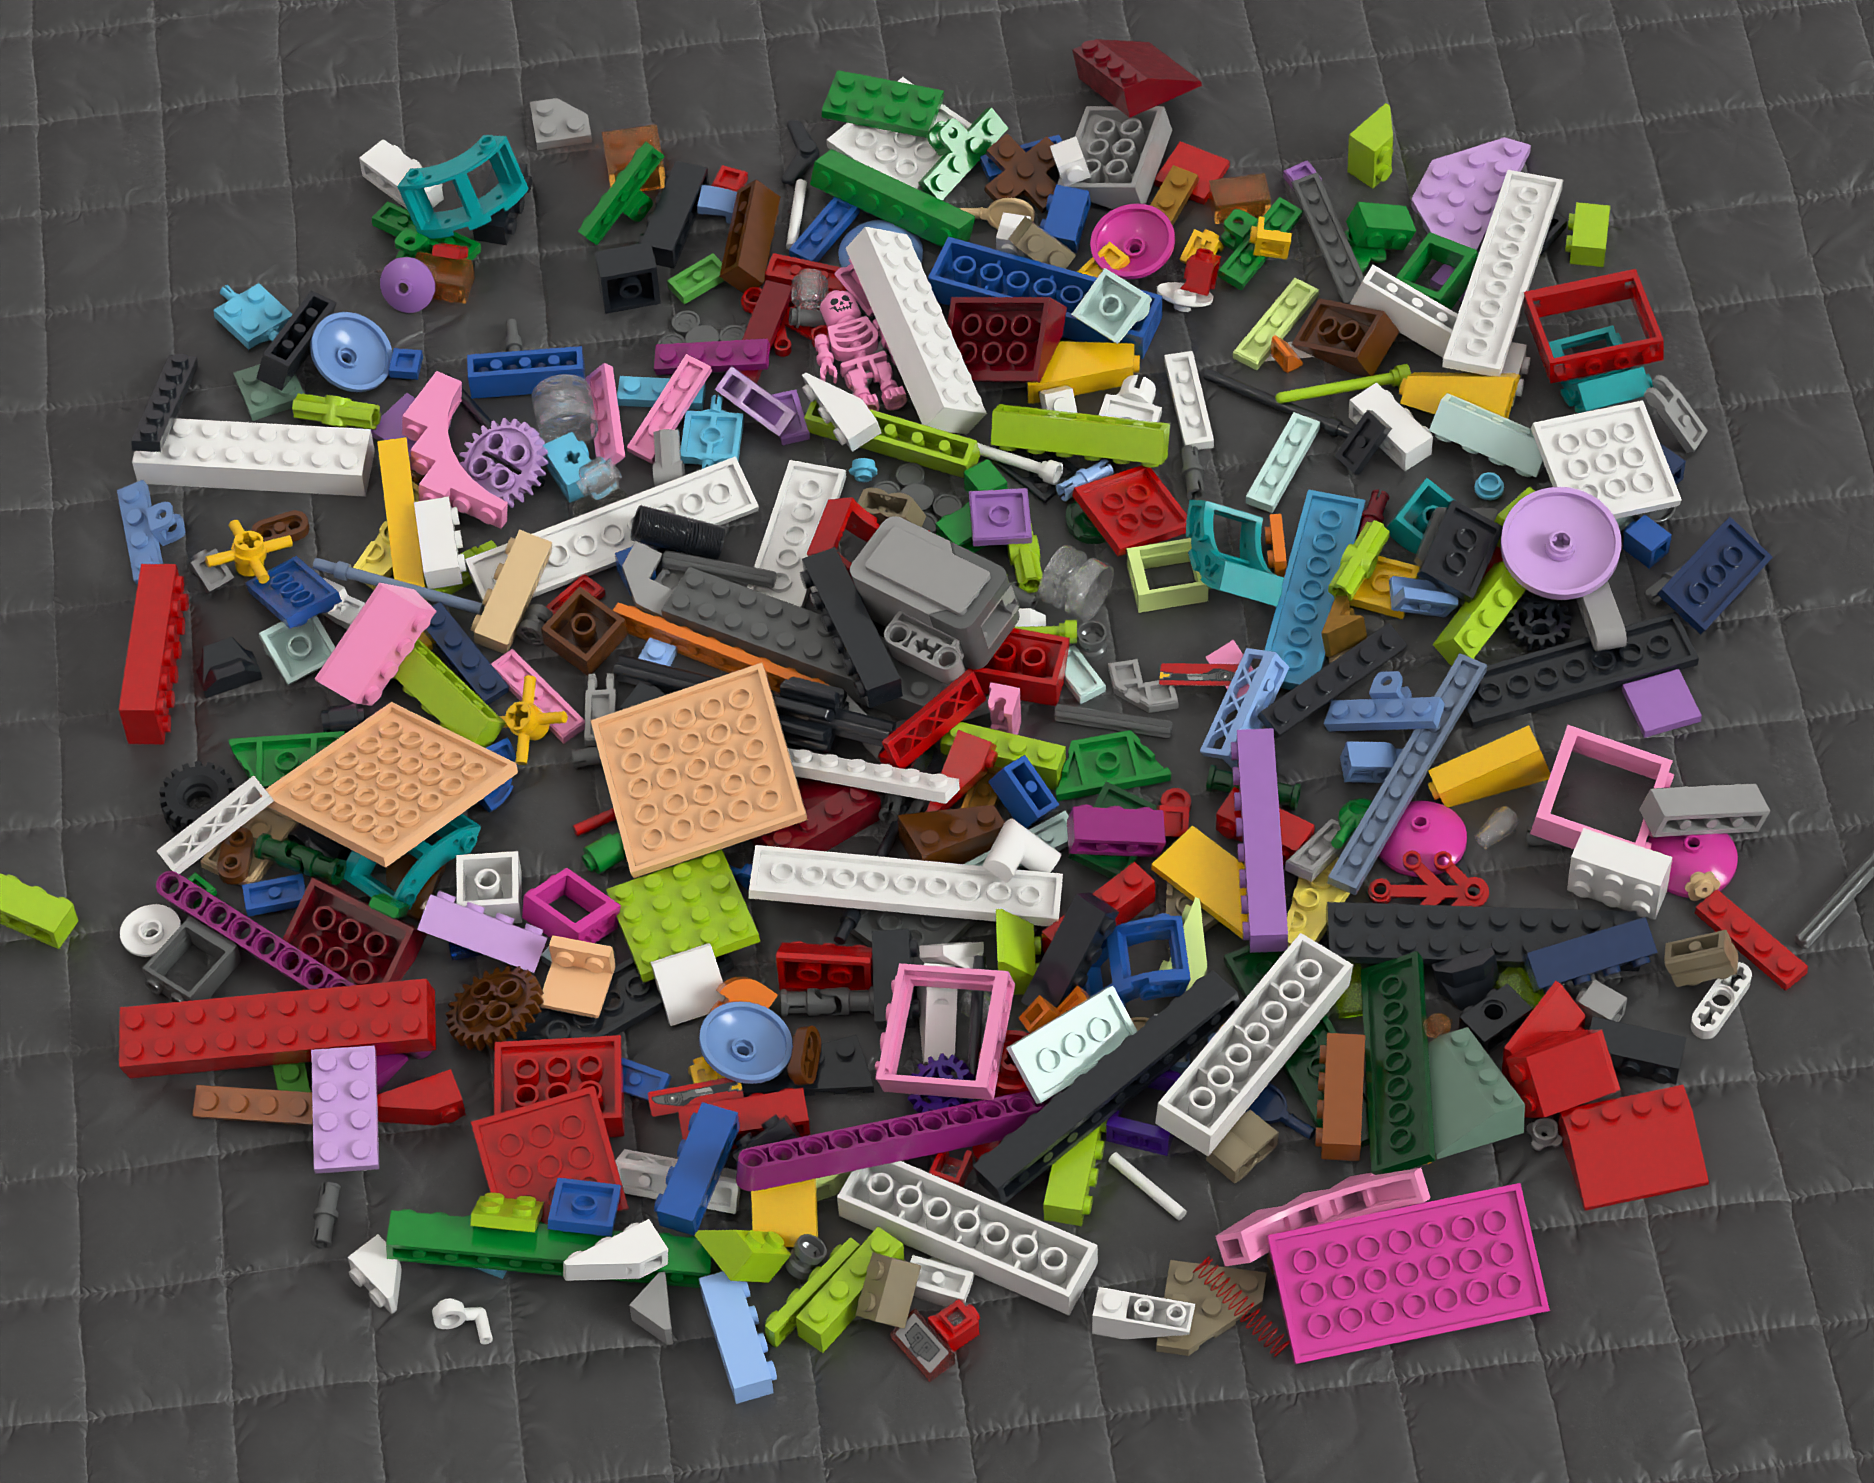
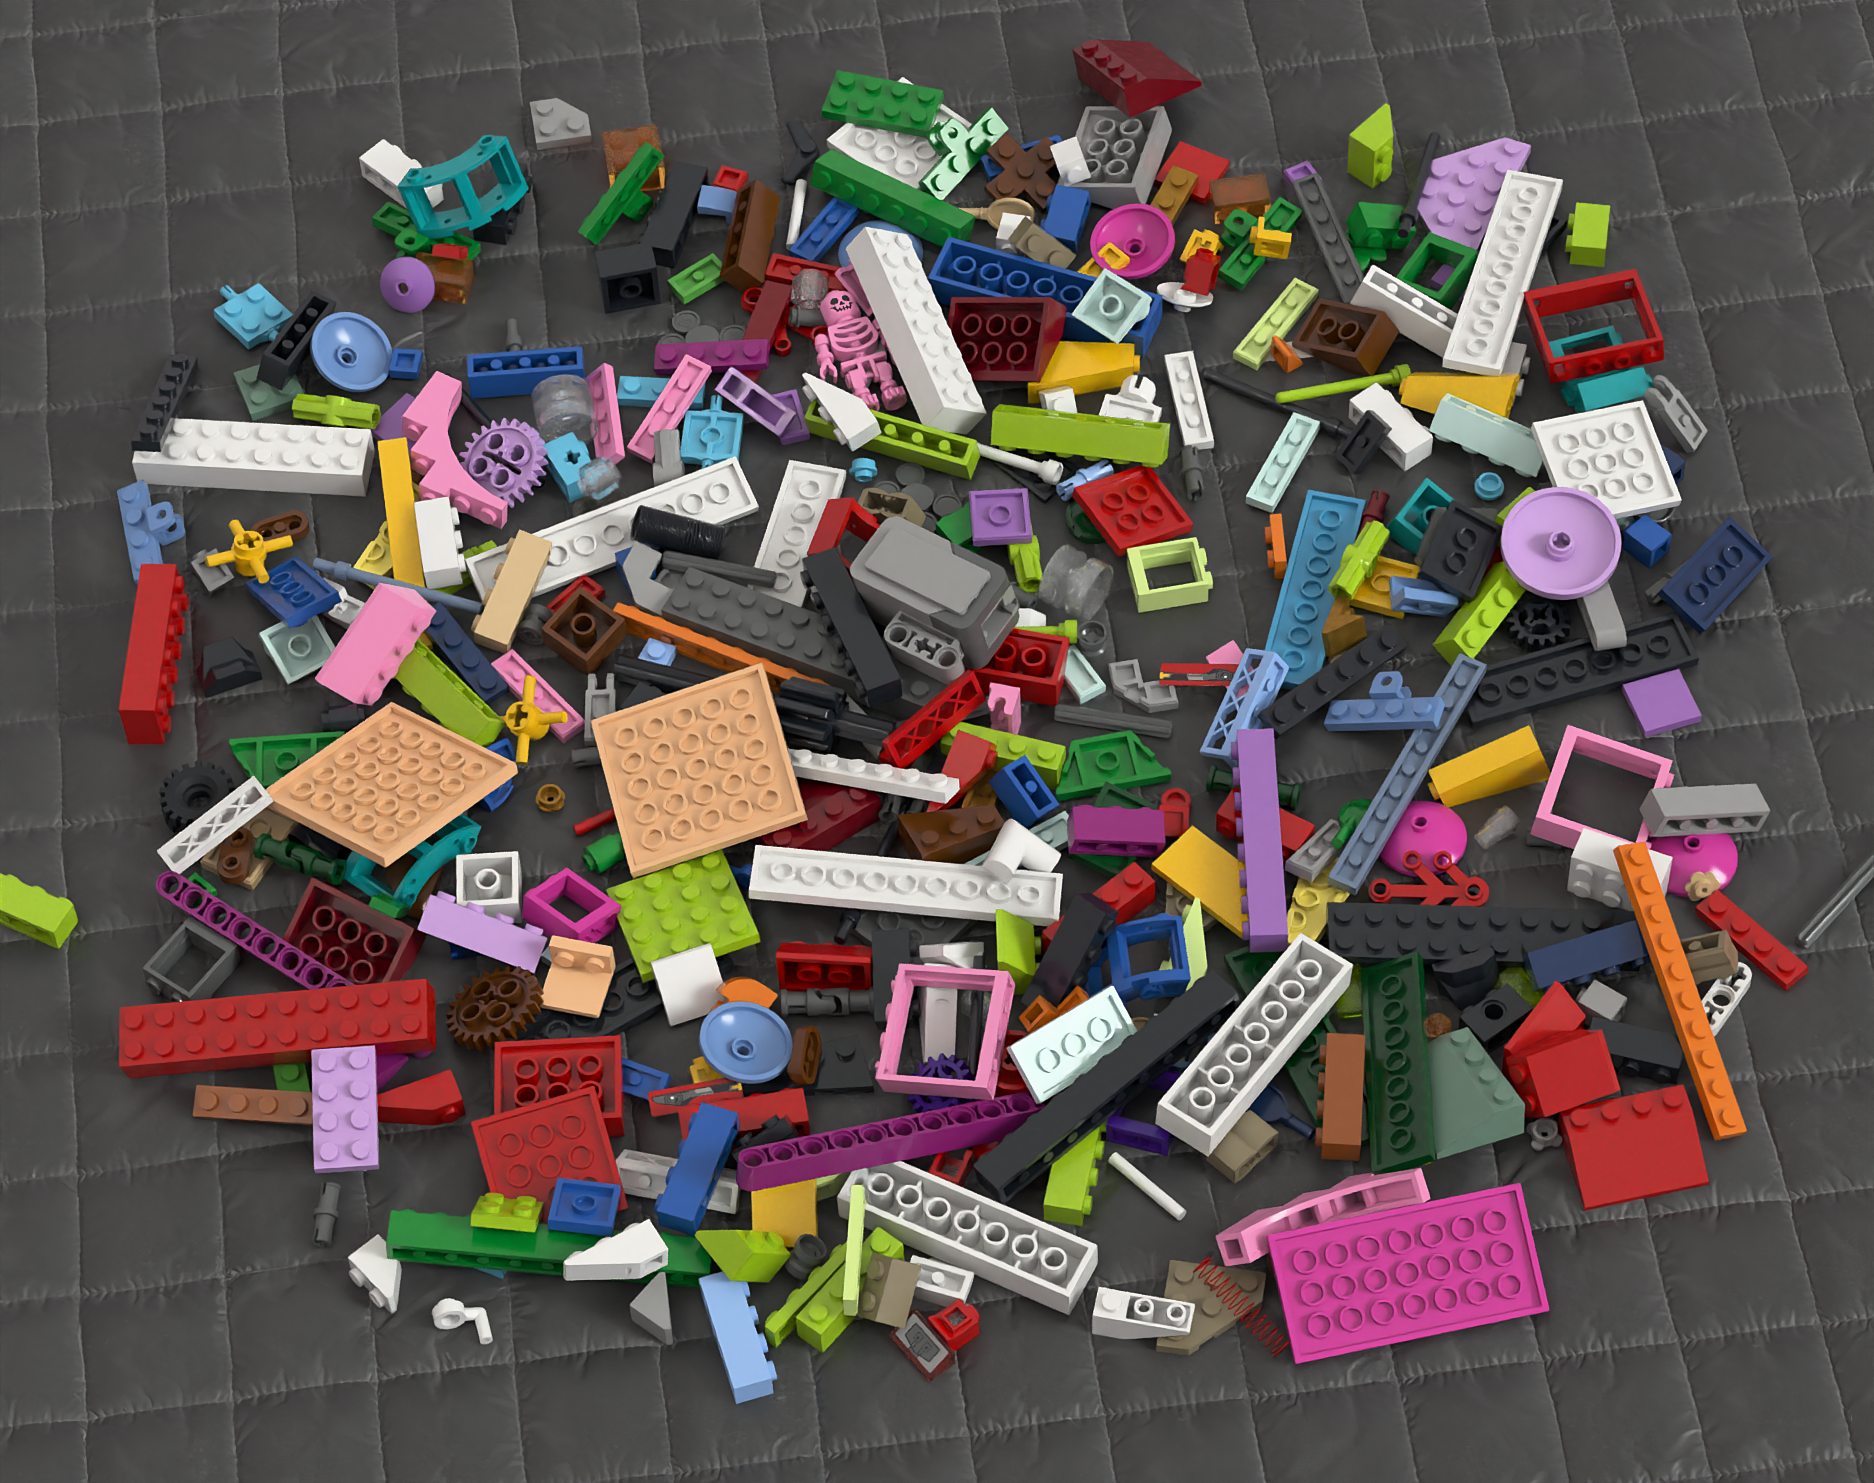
white dish [120,904,181,957] -> none
blue plate [242,874,306,917] -> none
green brick [964,459,1007,494] -> none
teal window [1186,500,1284,606] -> none
medium blue piece [1340,742,1403,783] -> none
none -> pearl gold plate [535,784,565,813]
none -> yellowish green tile [843,1185,866,1316]
none -> black bar [1397,132,1441,238]
none -> orange plate [1613,841,1747,1141]

